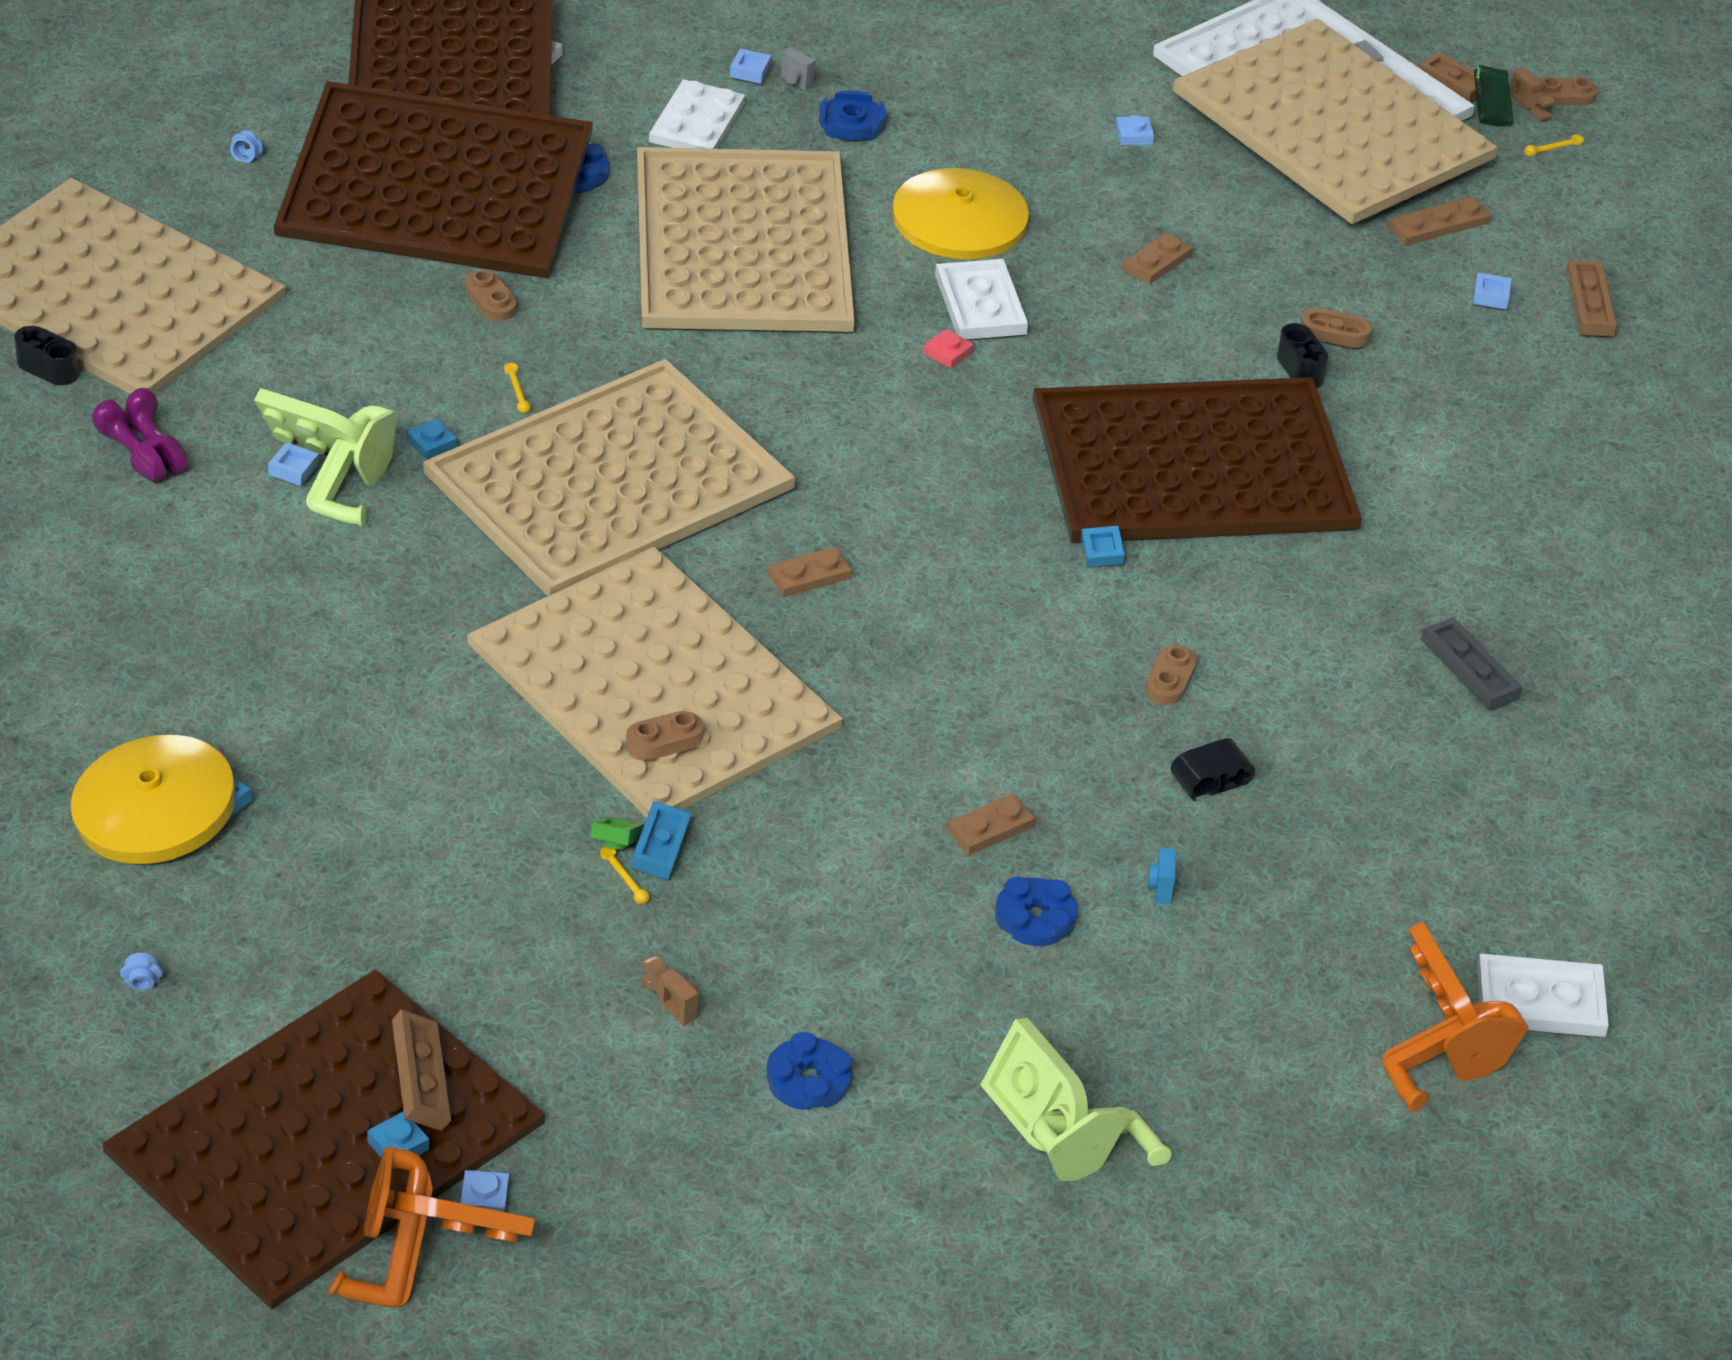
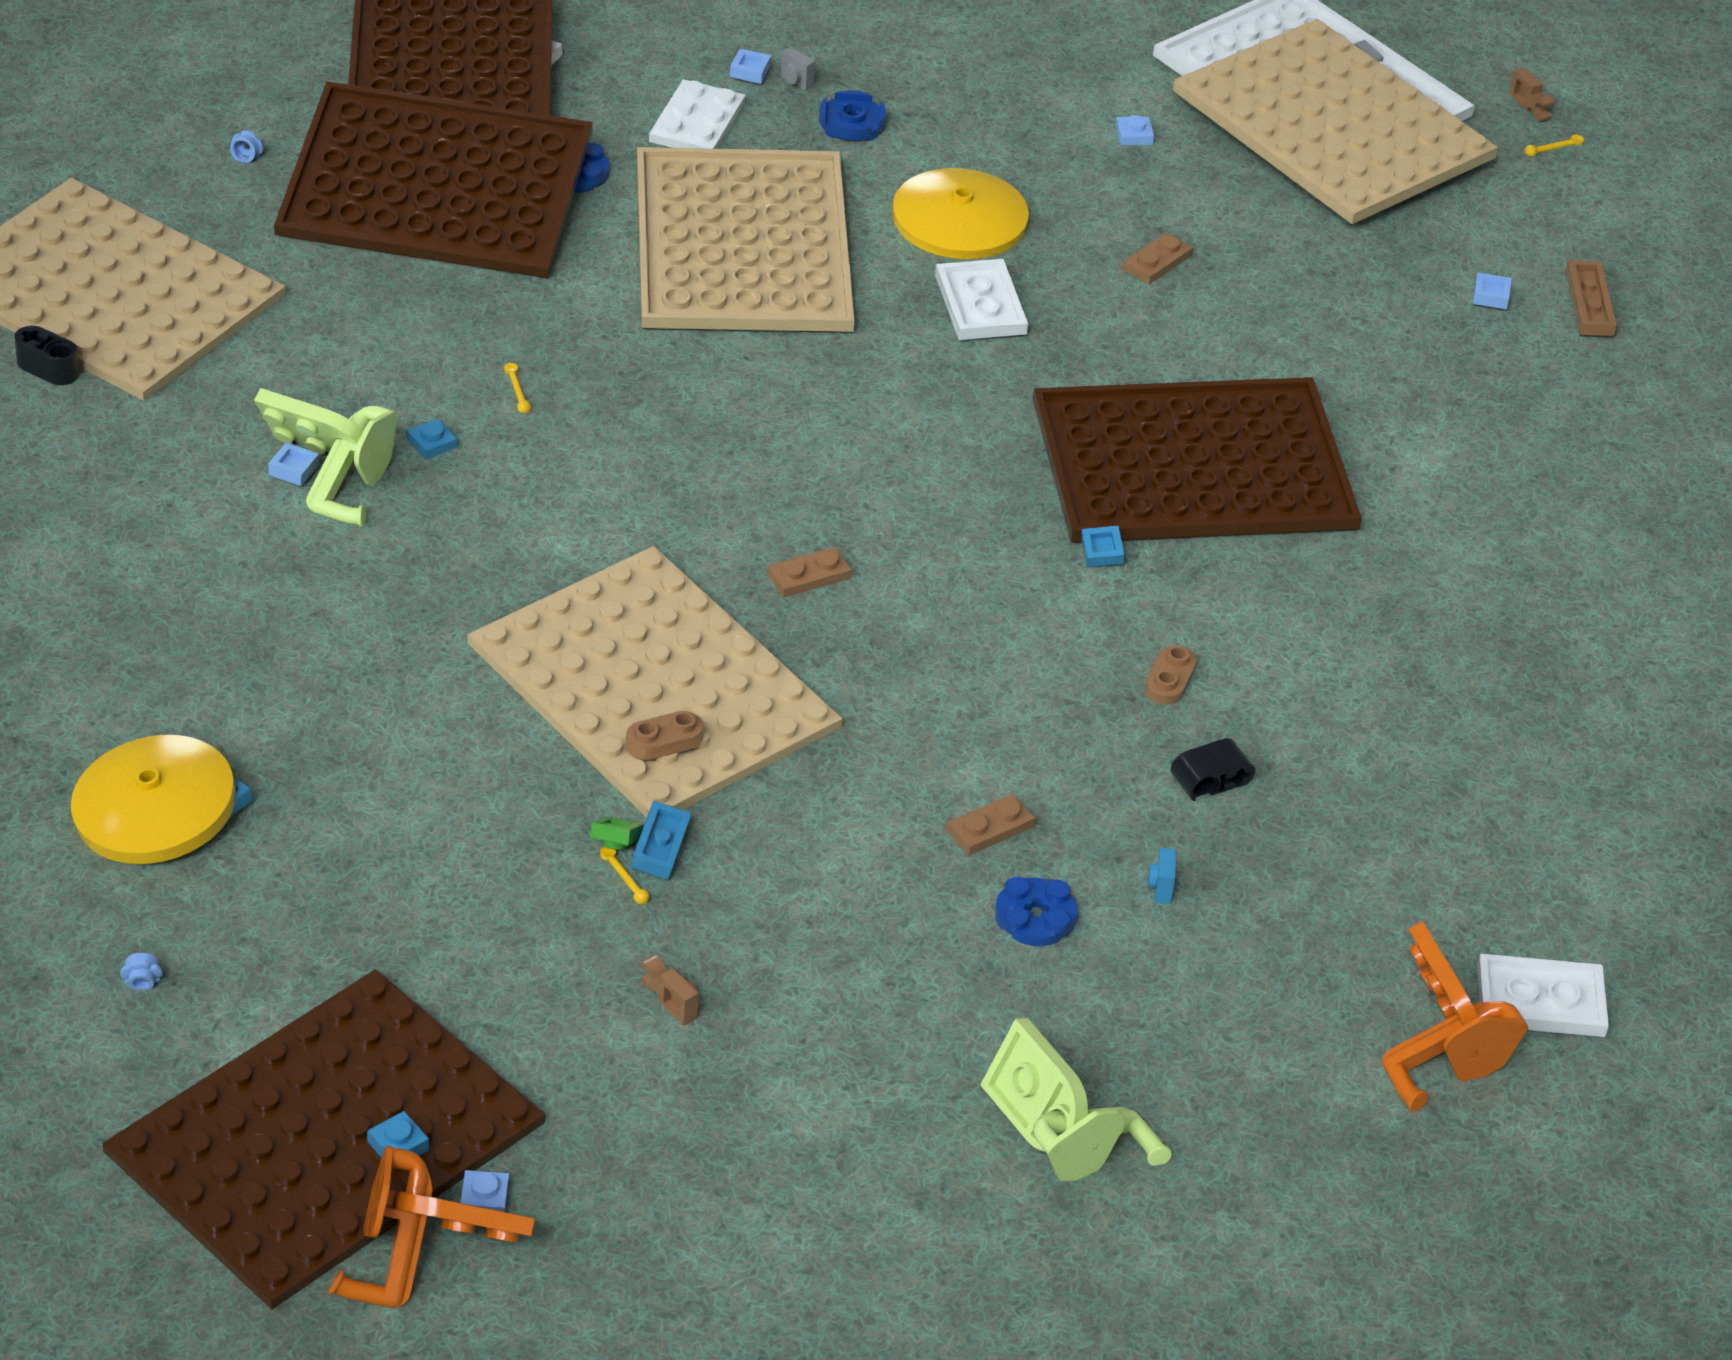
magenta piece [92,388,188,483] -> none
medium nougat plate [392,1009,451,1131] -> none
tan plate [423,359,795,596] -> none
medium nougat plate [465,269,516,321] -> none
blue plate [767,1032,852,1110] -> none
coral plate [923,329,974,368] -> none
black beam [1277,323,1328,388] -> none
medium nougat plate [1301,308,1372,348] -> none
medium nougat plate [1387,196,1491,246] -> none
medium nougat plate [1419,52,1490,102] -> none
dark grey plate [1421,617,1522,710] -> none
clear green tile [1474,65,1514,127] -> none
medium nougat plate [1539,76,1598,105] -> none

